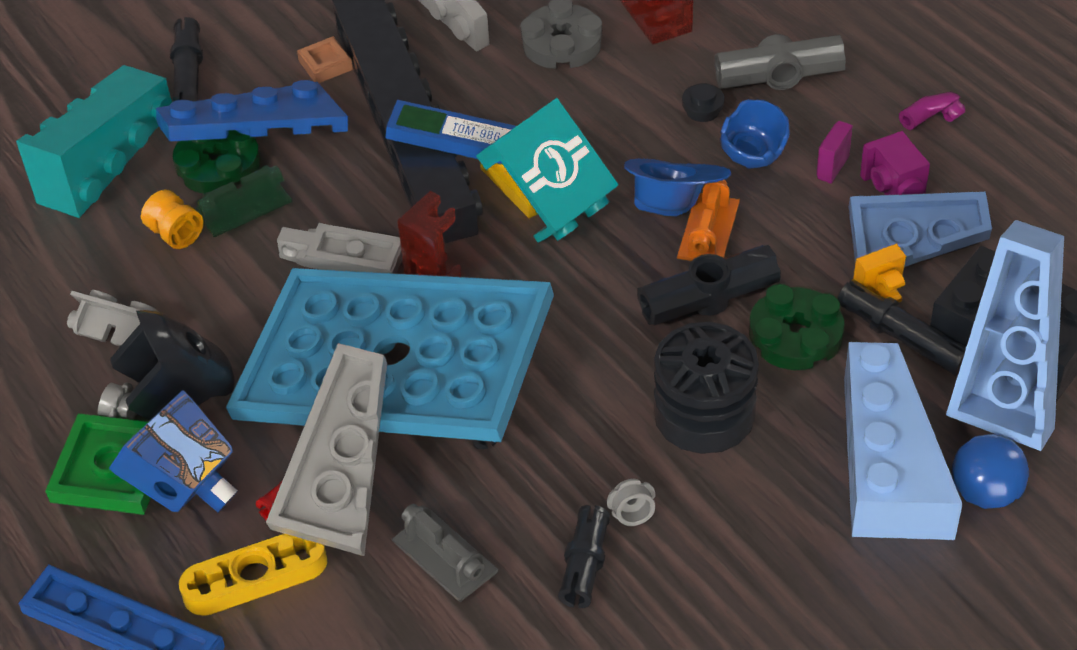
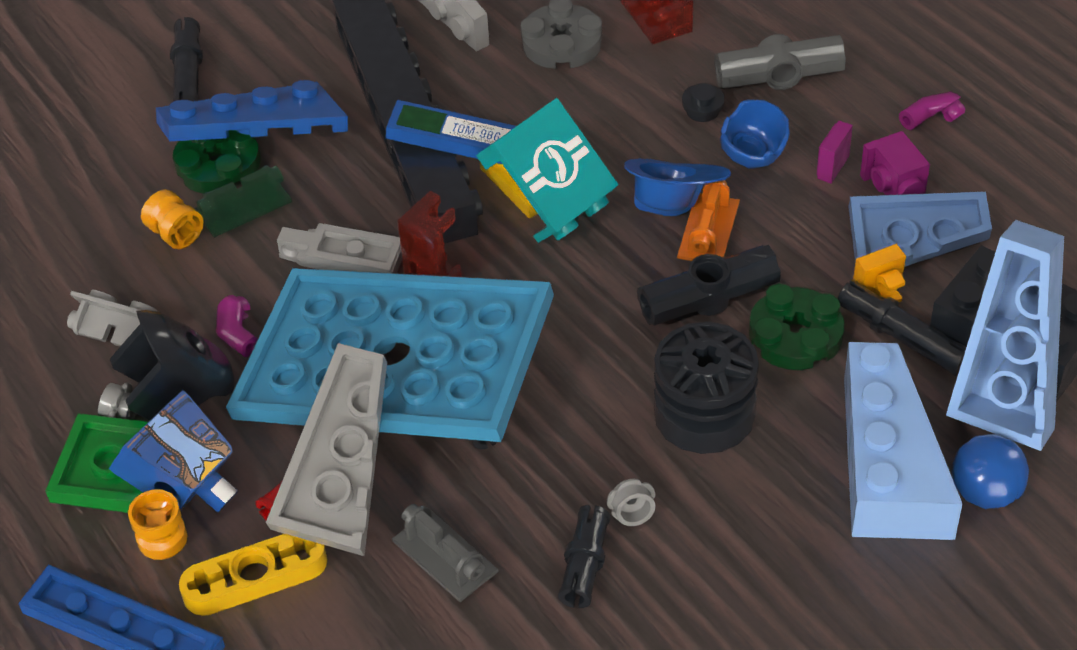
teal wedge [16,65,172,218] -> none
nougat tile [297,36,353,83] -> none
none -> light orange wheel [128,489,188,560]
none -> magenta arm [216,295,258,357]

